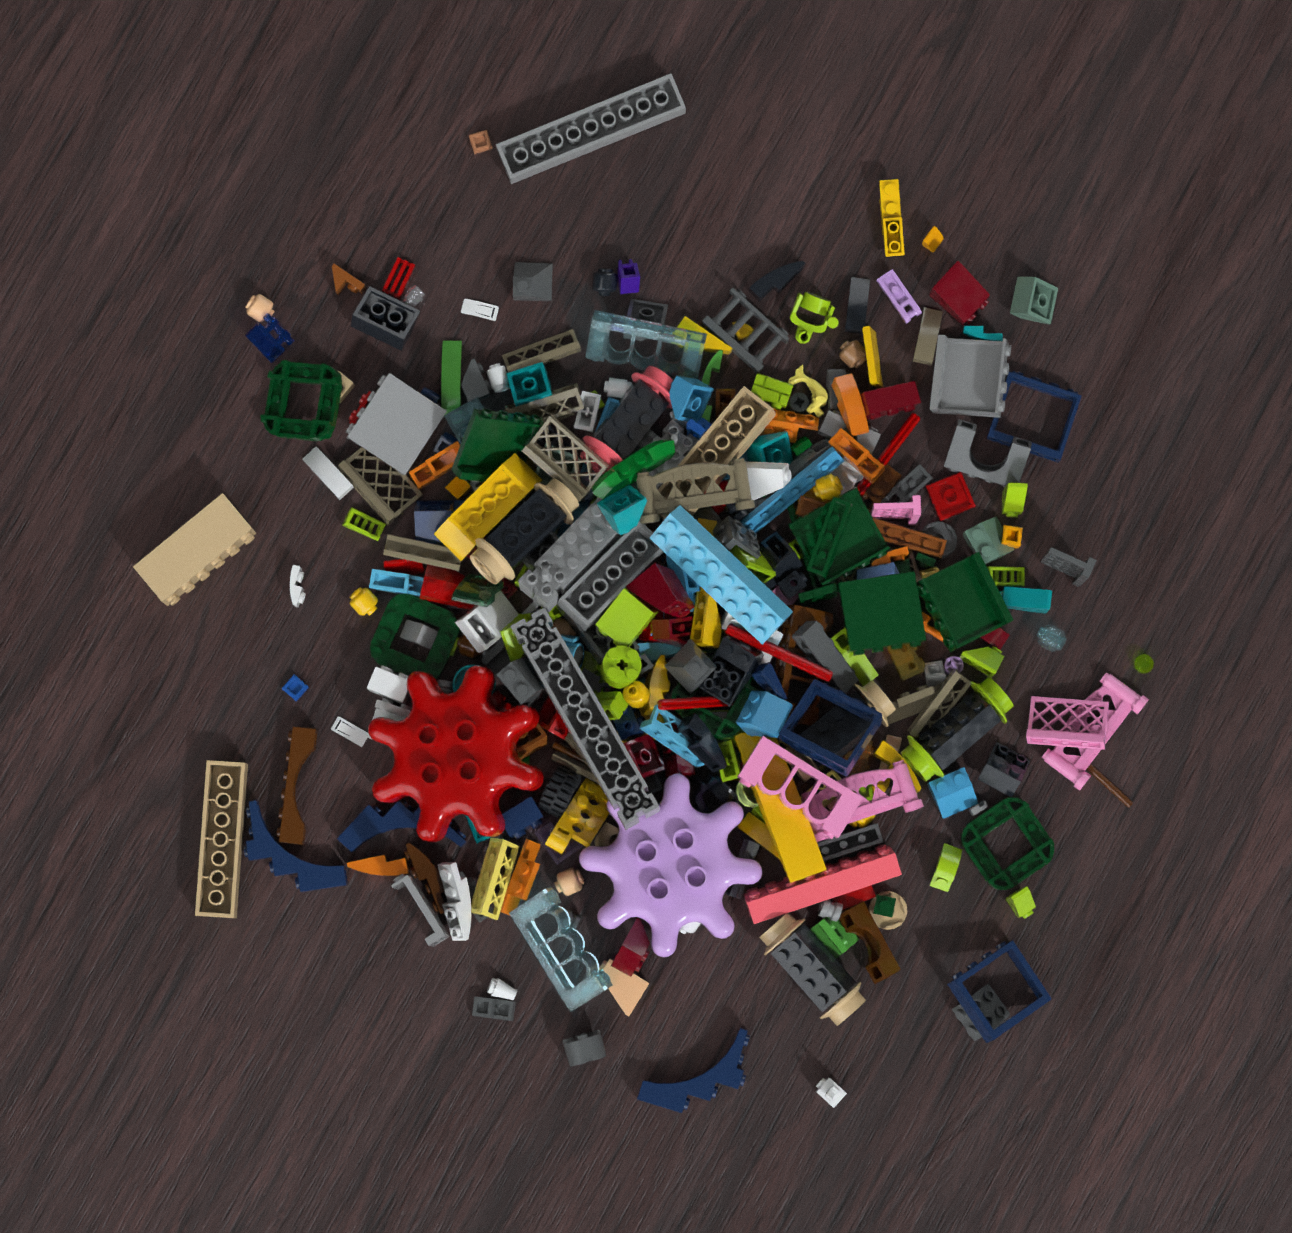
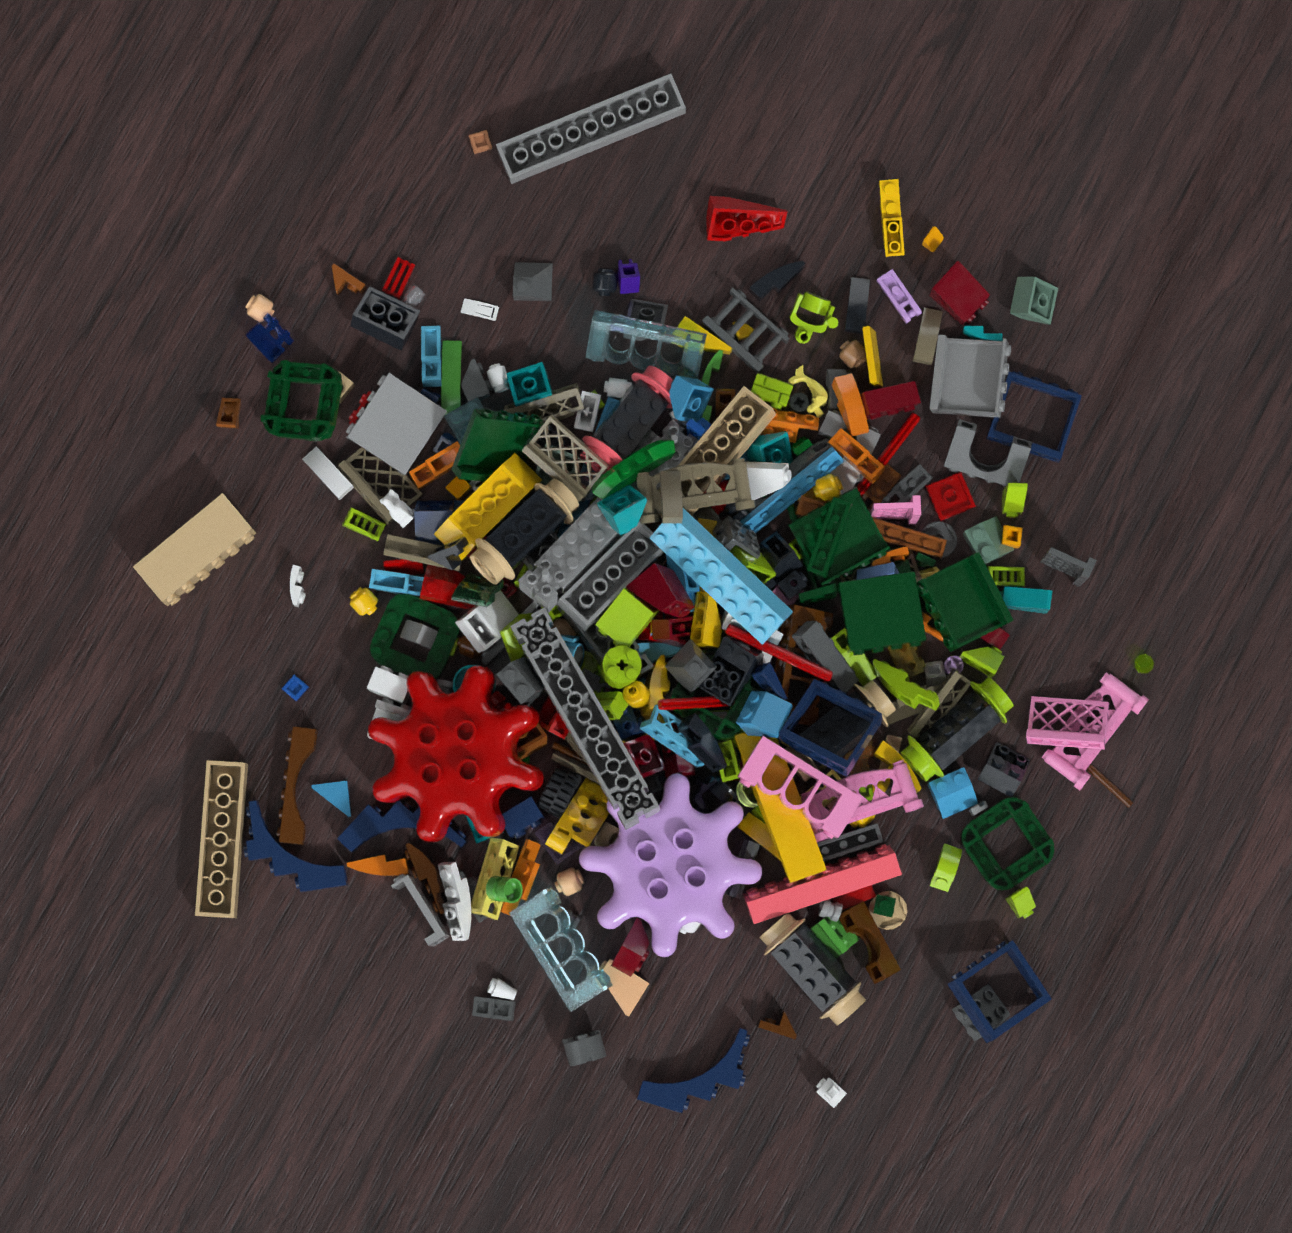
white sticker [331,716,368,747] -> none
dark tan fence [502,329,581,373] -> none
clear light blue head [1037,624,1067,652] -> none
none -> dark orange slope [216,397,241,429]
none -> dark azure tile [312,781,351,817]
none -> white animal [380,490,414,528]
none -> medium azure slope [421,326,442,387]
none -> black slope [428,537,469,570]
none -> bright green wheel [486,876,523,903]
none -> dark tan slope [660,471,683,523]
none -> red wedge [707,196,787,241]
none -> reddish brown slope [758,1011,797,1040]
none -> lime slope [873,659,940,711]

